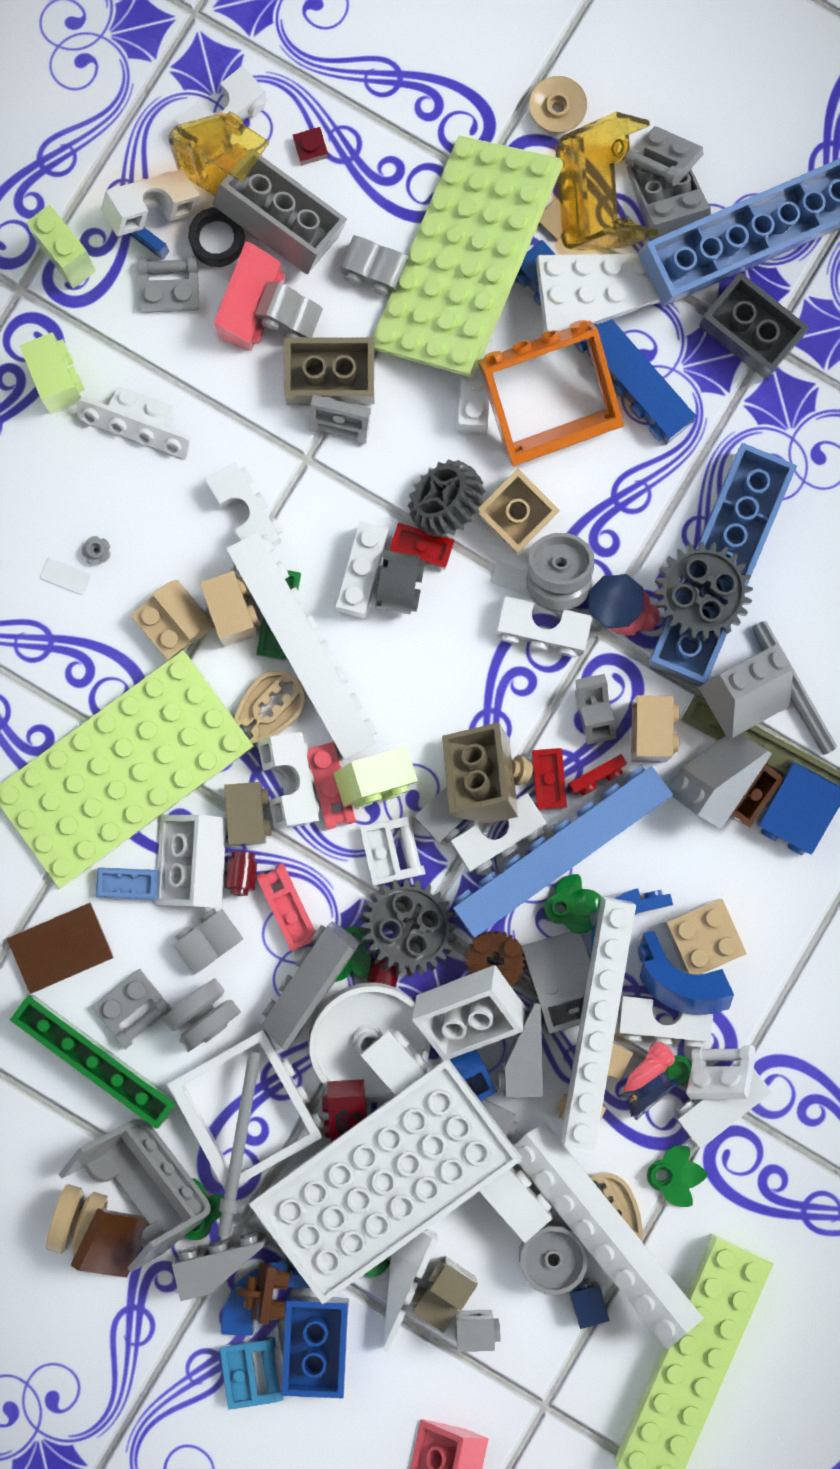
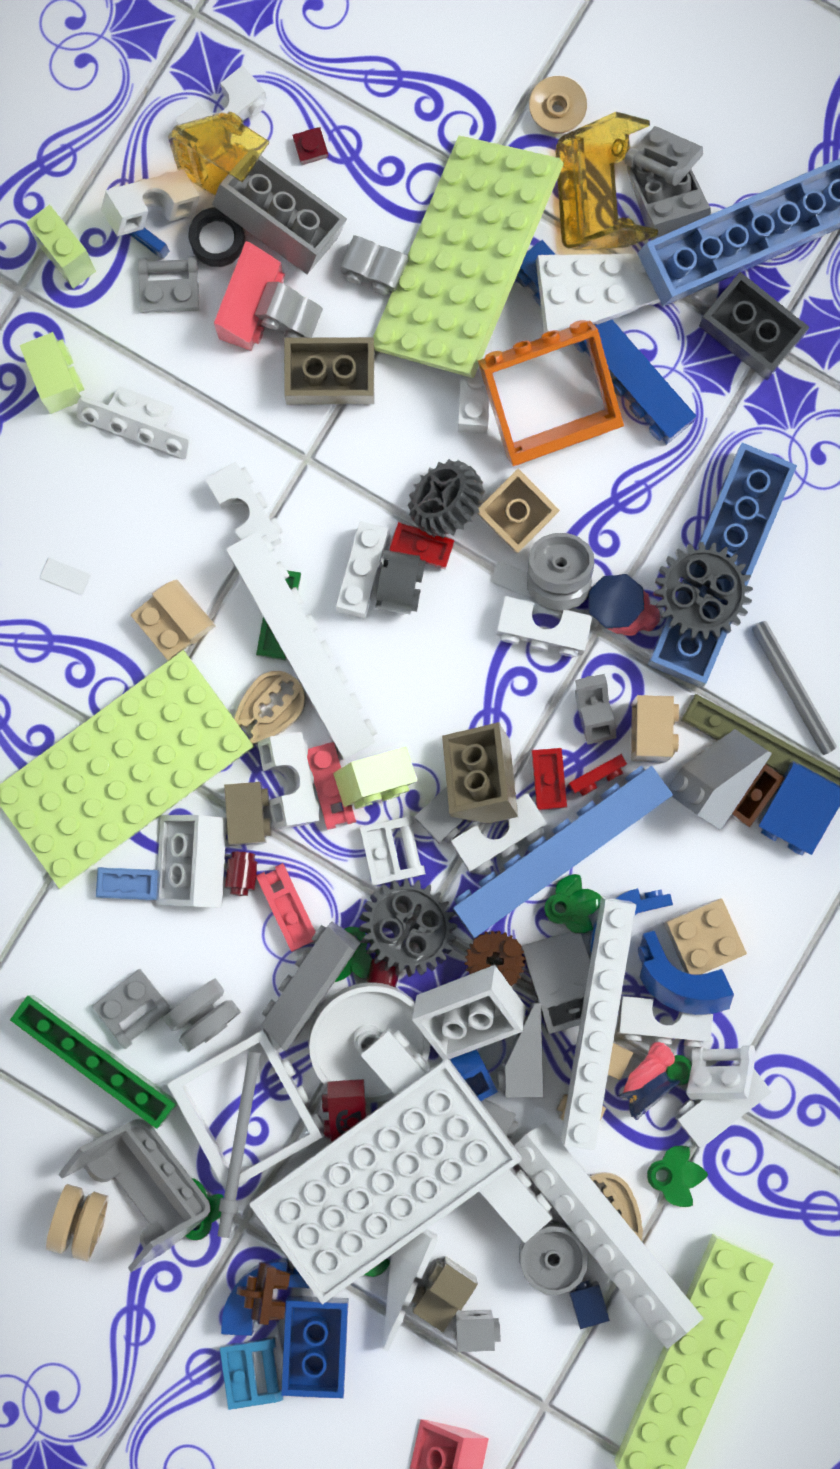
reddish brown tile [7,902,115,994] -> none
reddish brown tile [70,1208,150,1278] -> none
light grey plate [82,536,111,565] -> none
light grey slope [172,1231,268,1301] -> none
light grey brick [173,908,244,975] -> none
tan brick [199,570,261,647] -> none
light grey plate [309,395,371,444] -> none
tan plate [512,755,533,786] -> none
tan tile [539,199,577,241] -> none
light grey slope [698,644,793,740] -> none

